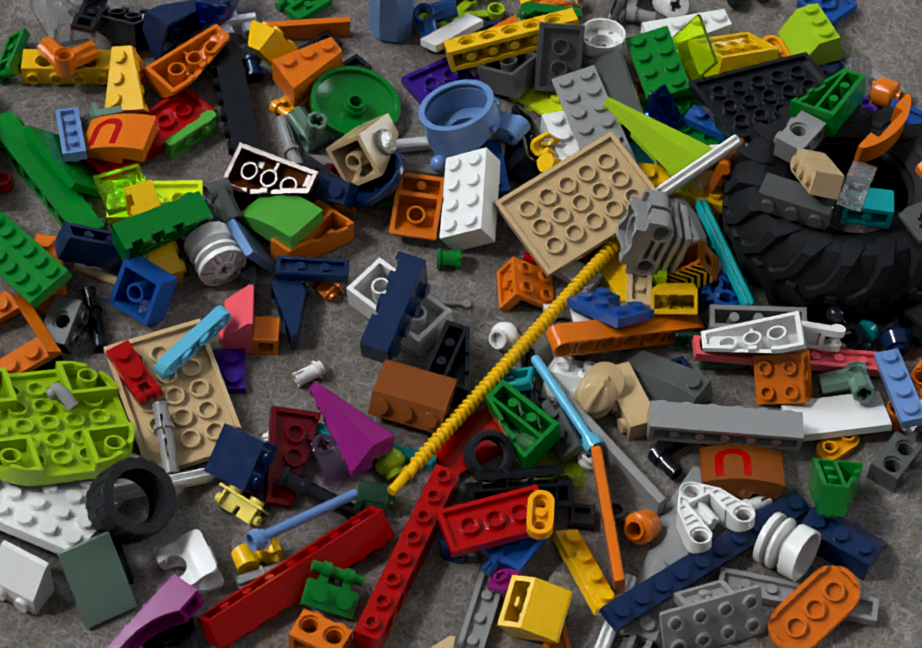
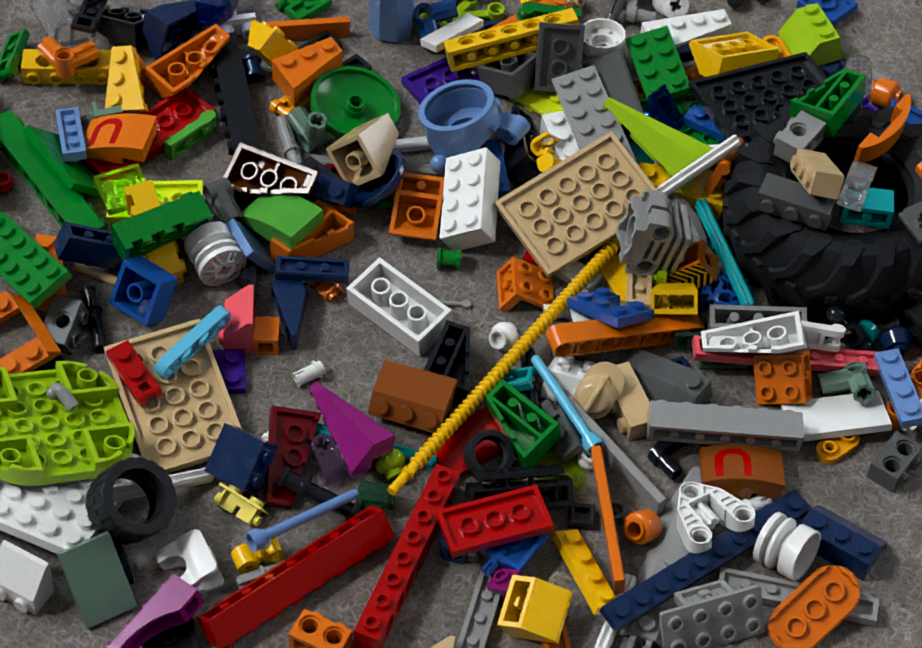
light grey pin [152,401,180,475] -> none
green plate [300,560,364,620] -> none
dark blue wedge [360,251,431,363] -> none
clear piece [374,129,396,156] -> none
light orange plate [526,490,555,540] -> none
clear neon green piece [672,14,718,81] -> none
green wedge [808,457,863,519] -> none

